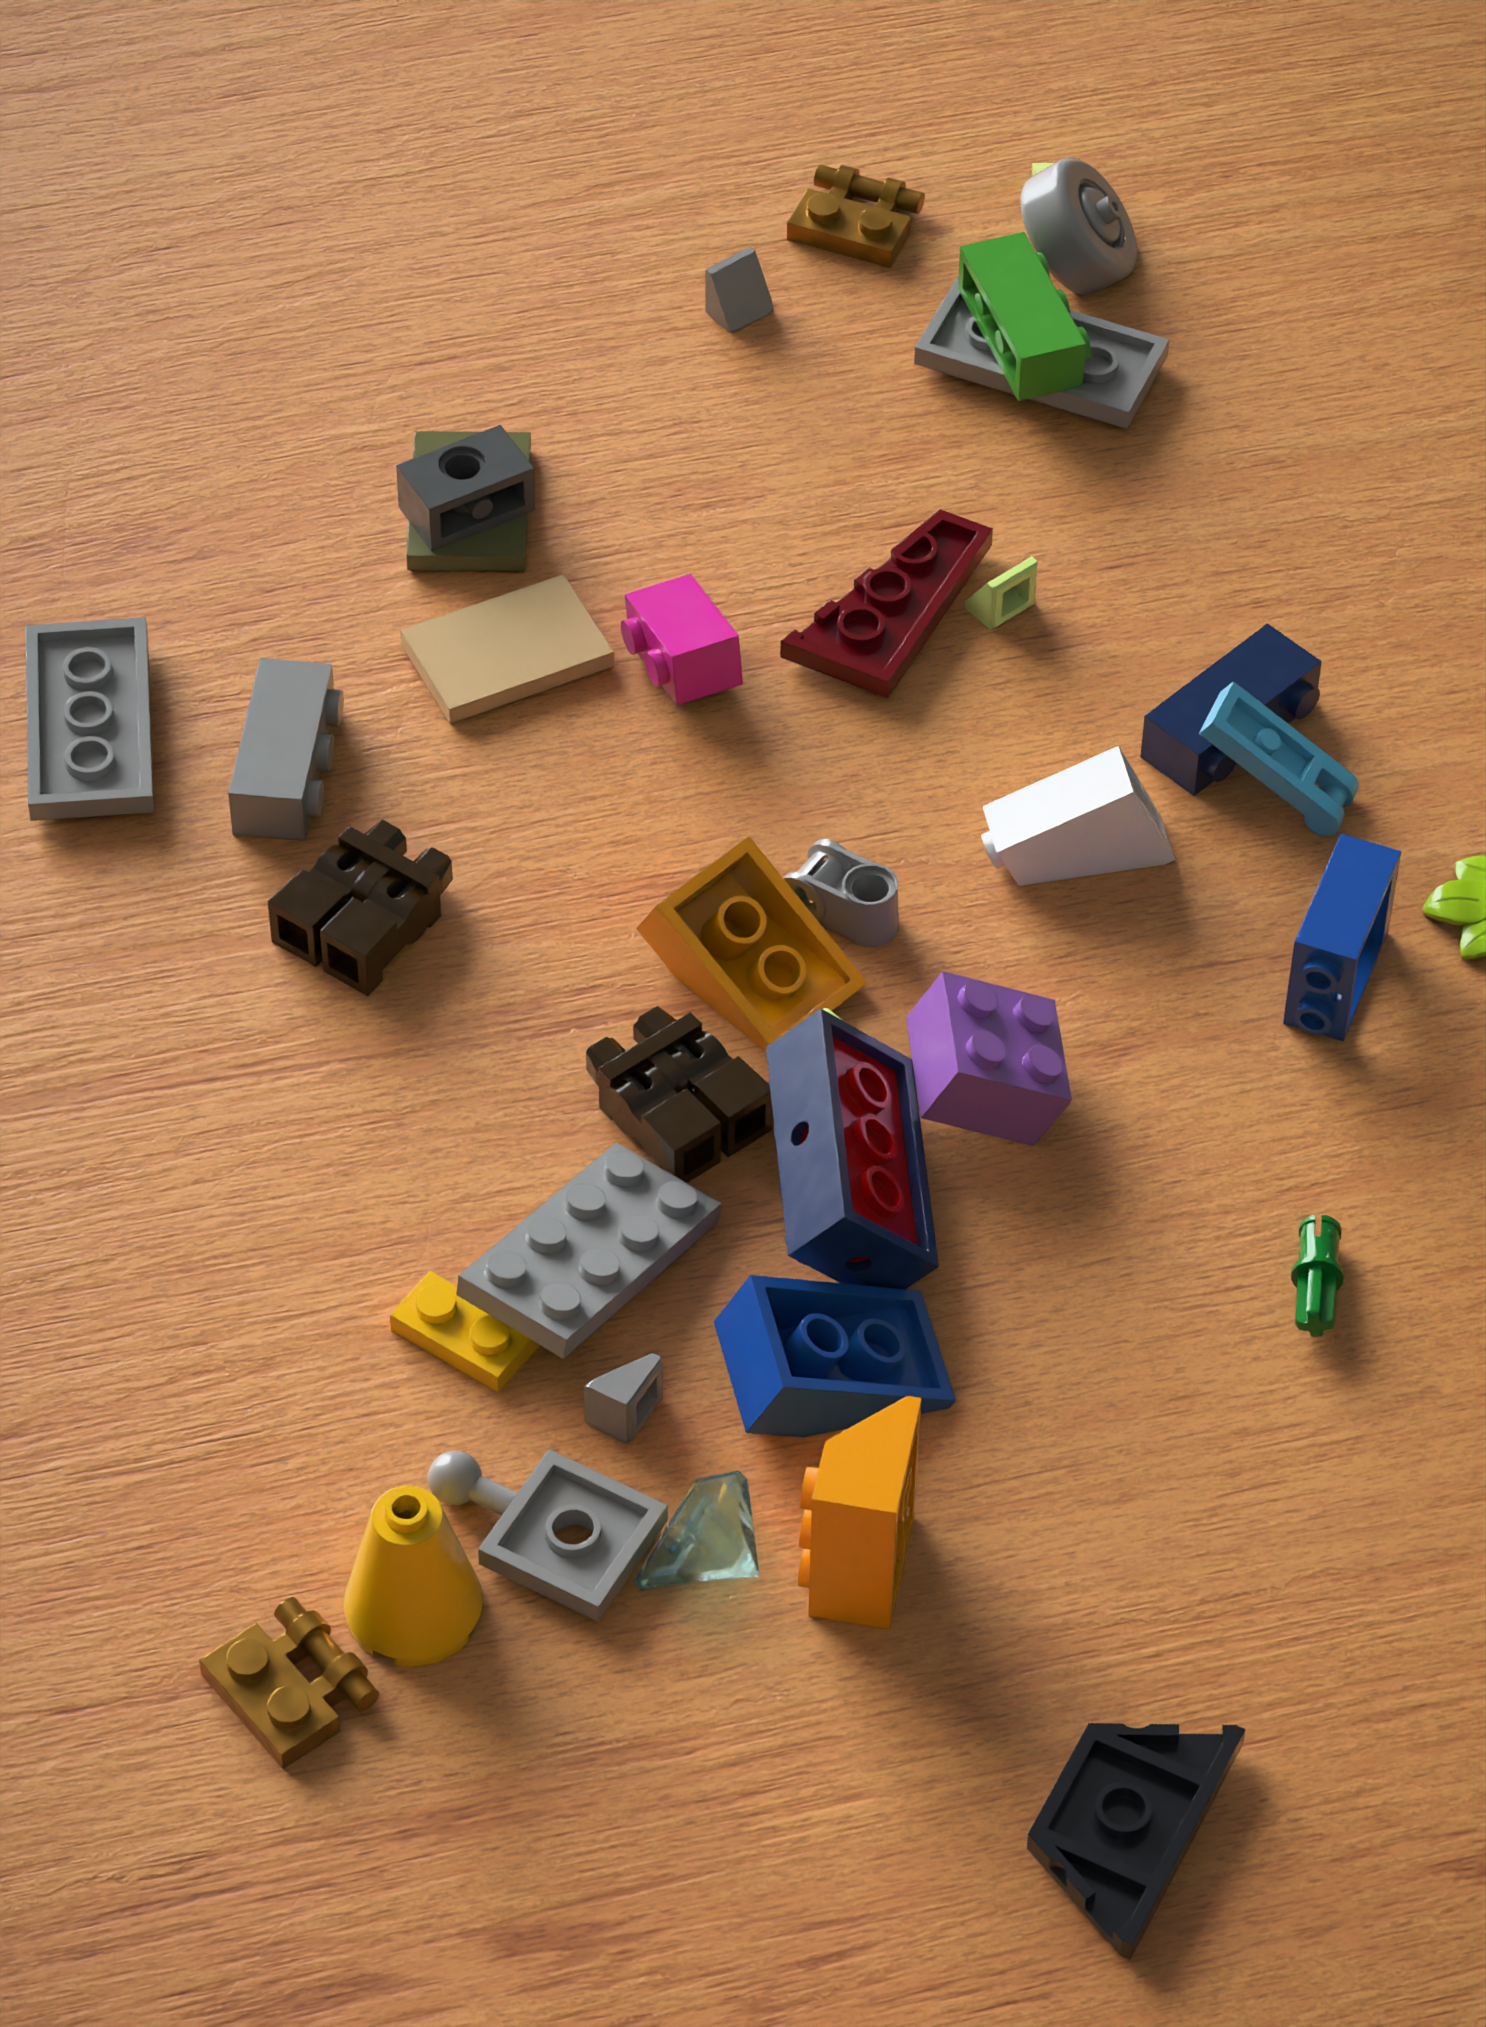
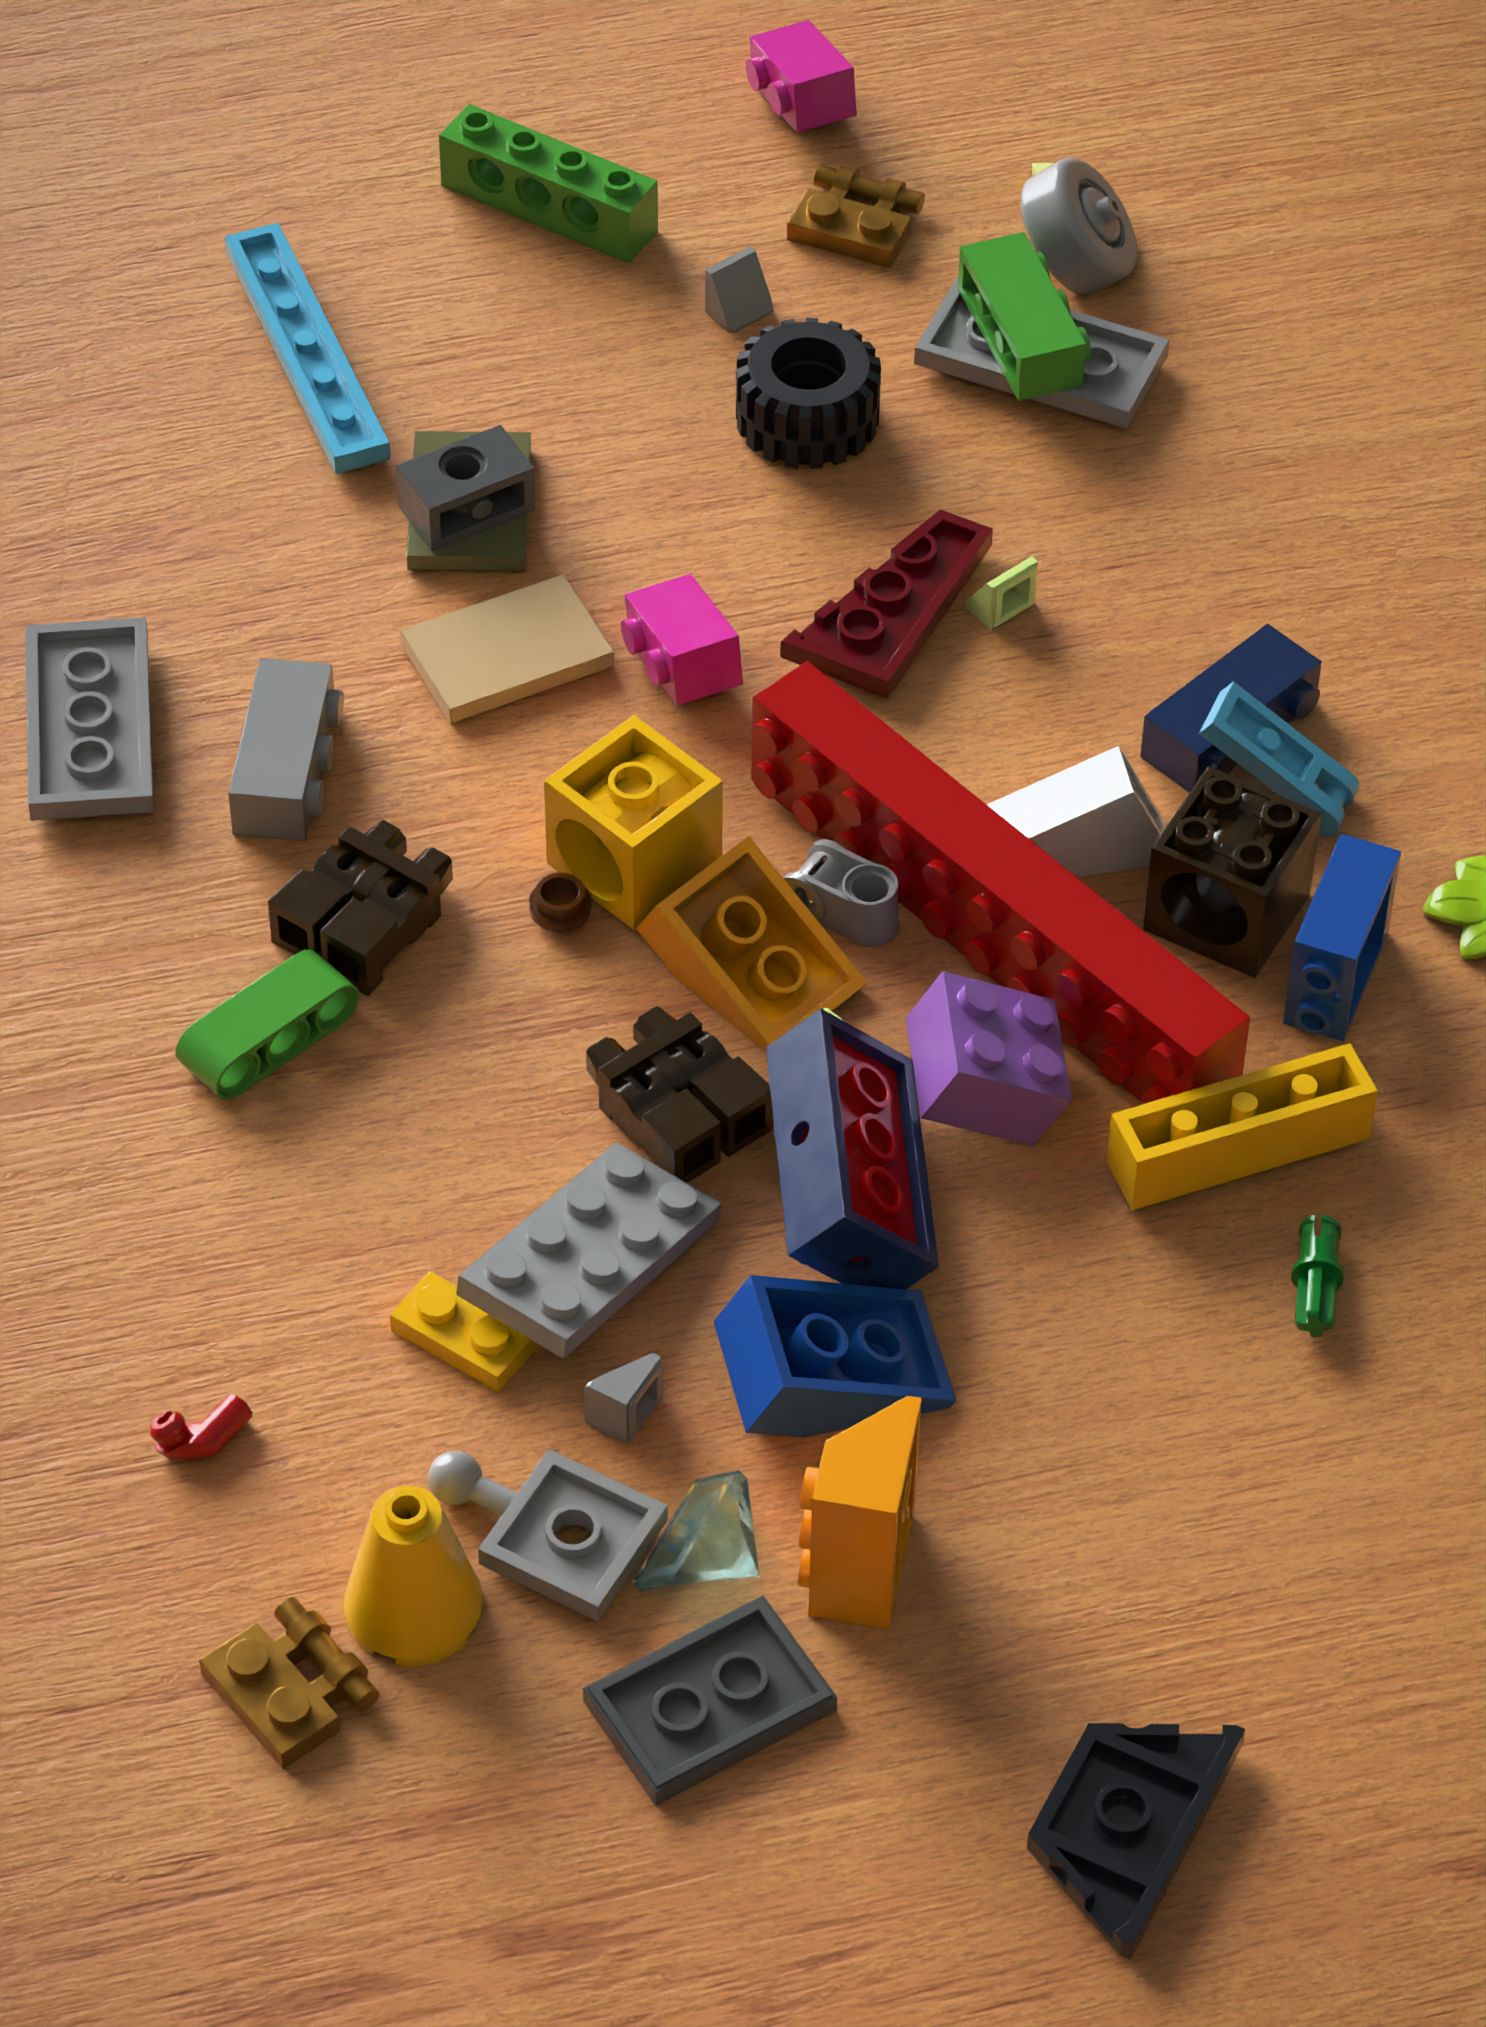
none -> red arm [150,1394,253,1460]
none -> bright green beam [175,949,359,1100]
none -> medium azure plate [225,223,390,474]
none -> bright green brick [439,104,658,263]
none -> reddish brown plate [529,872,592,932]
none -> yellow brick [544,715,723,930]
none -> dark grey tile [583,1596,837,1806]
none -> black tyre [736,318,881,469]
none -> dark pink brick [746,20,857,133]
none -> red brick [751,661,1250,1104]
none -> yellow brick [1106,1043,1378,1211]
none -> dark brown brick [1143,766,1322,978]

